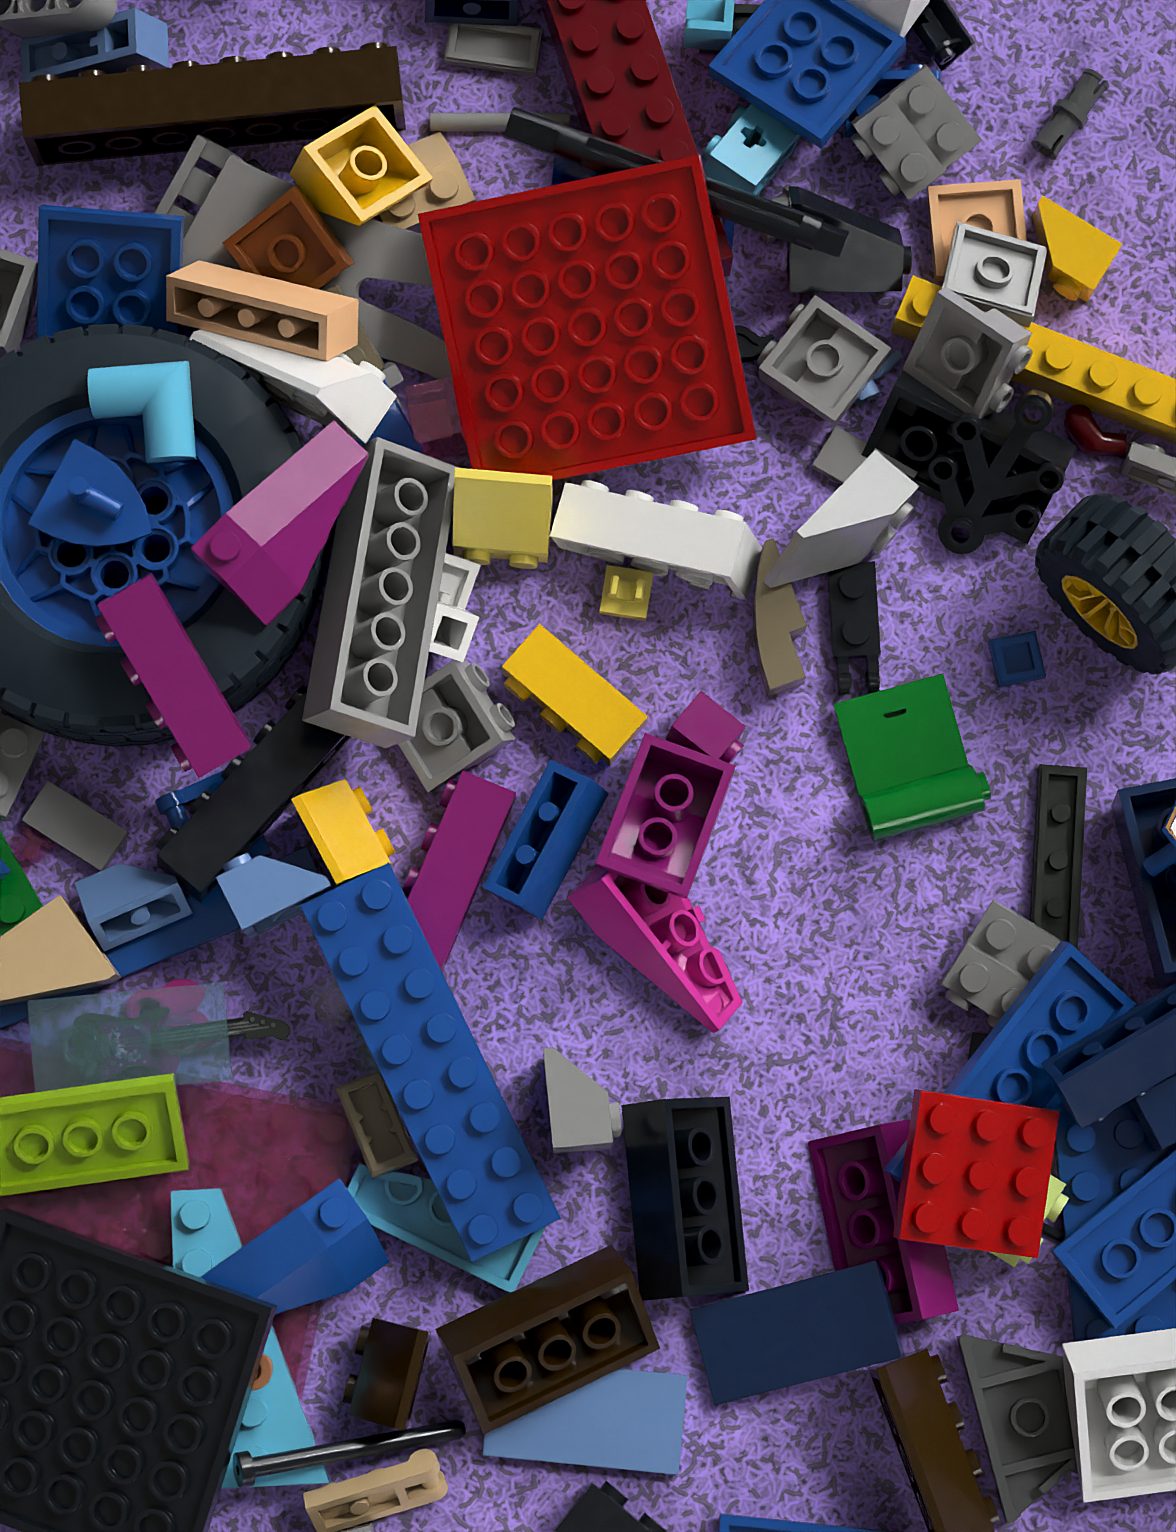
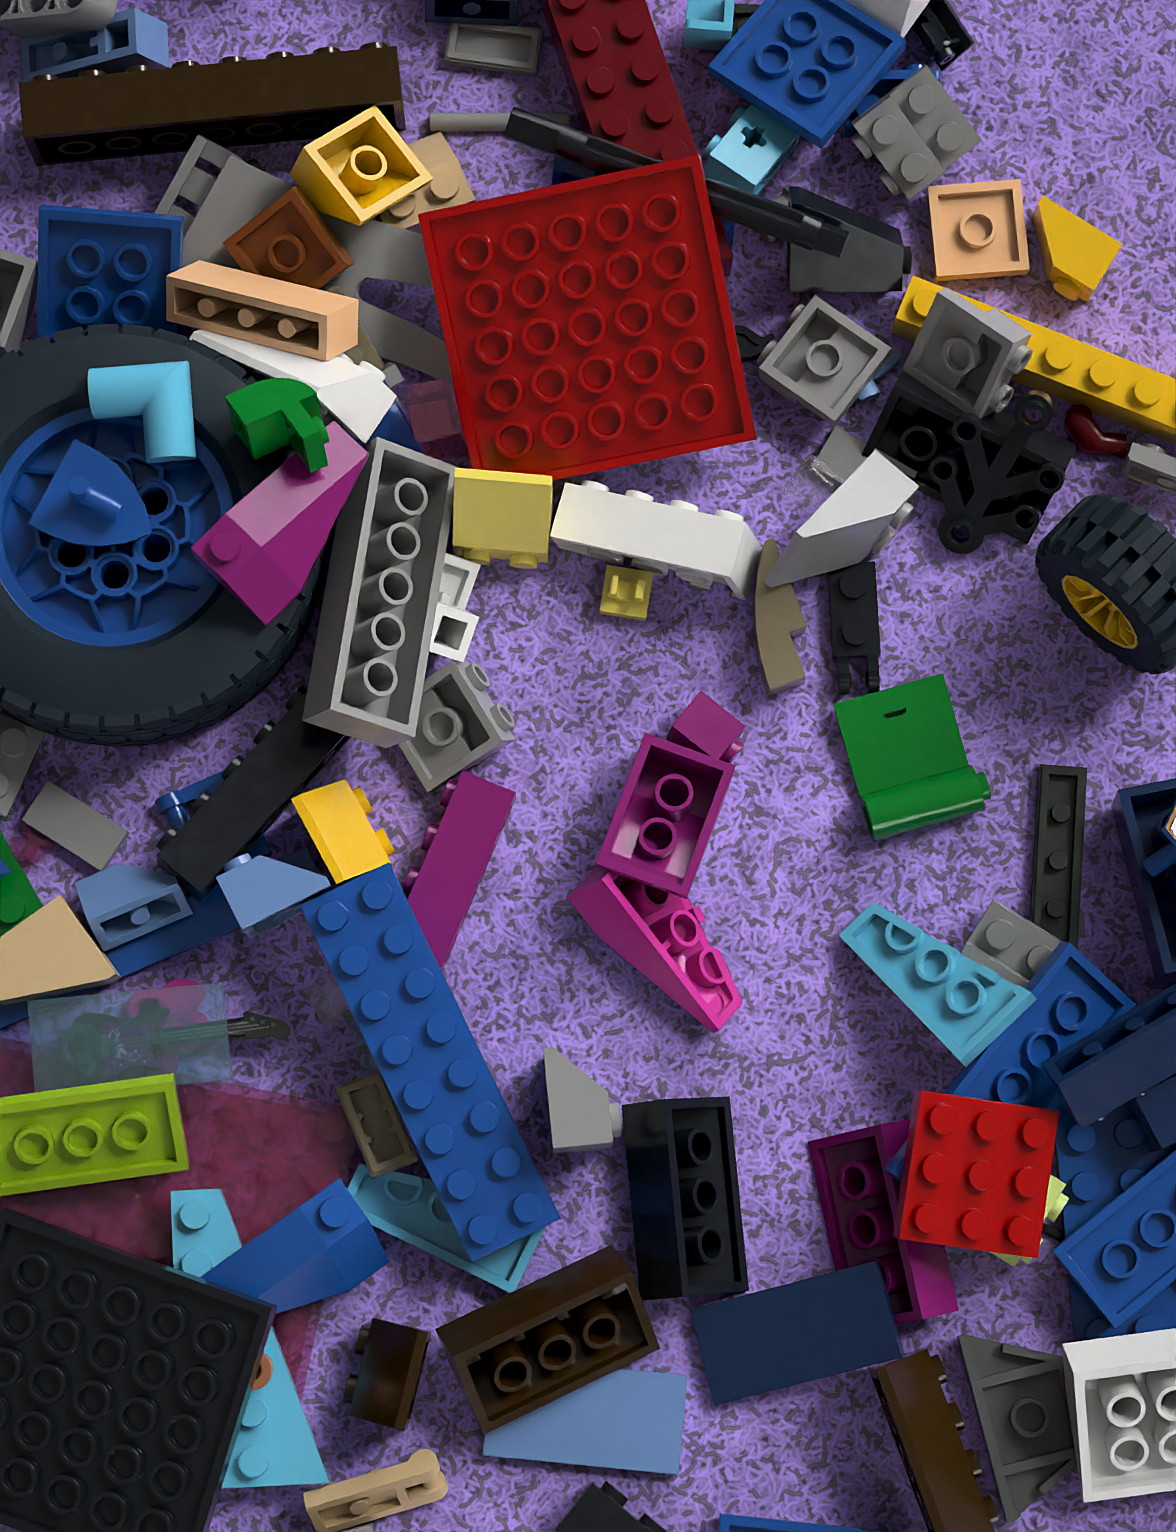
magenta brick [95,573,251,778] -> none
black bar [233,1420,466,1488] -> none
blue brick [483,759,609,920] -> none
yellow brick [502,623,648,766] -> none
tile [941,222,1048,328] -> none
blue tile [988,631,1046,688] -> none
dark grey pin [1031,68,1109,160] -> none
none -> green brick [225,378,330,473]
none -> clear tile [780,453,845,517]
none -> medium azure wing [839,902,1037,1067]

